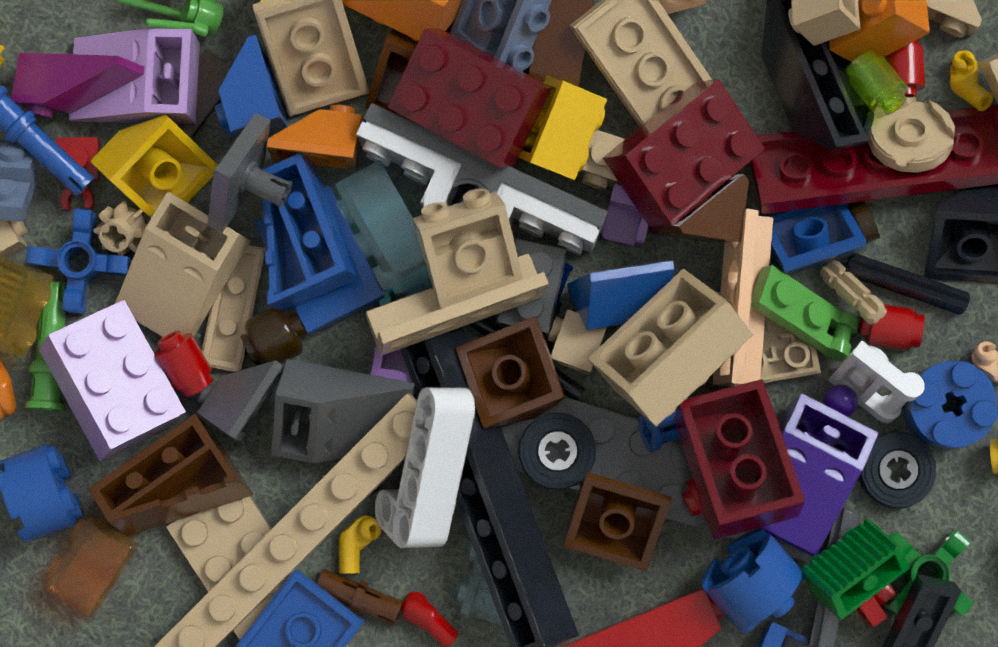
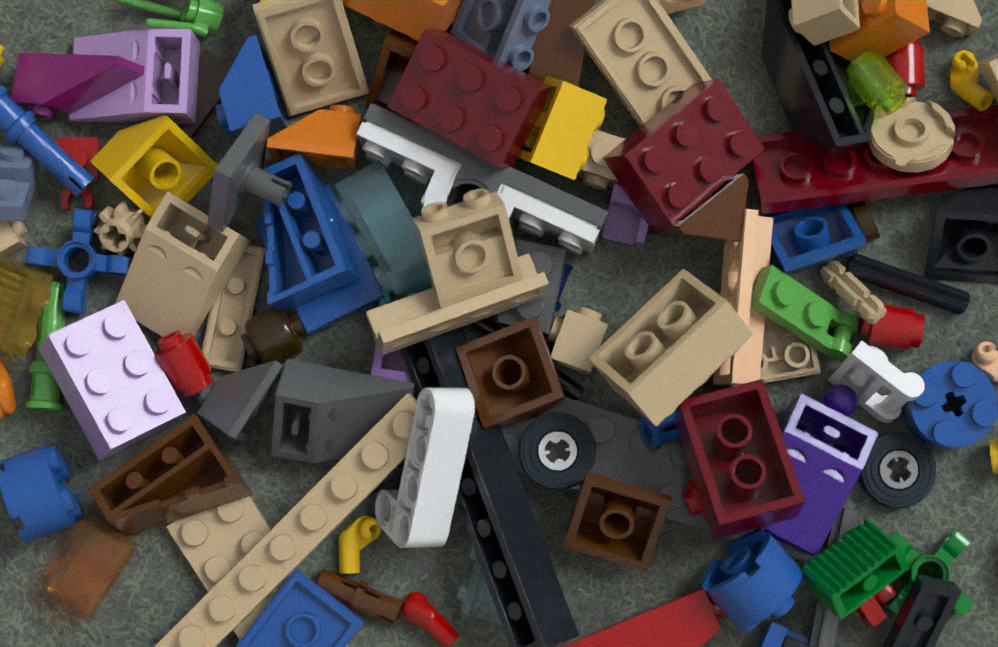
blue slope [567,261,674,330] -> none

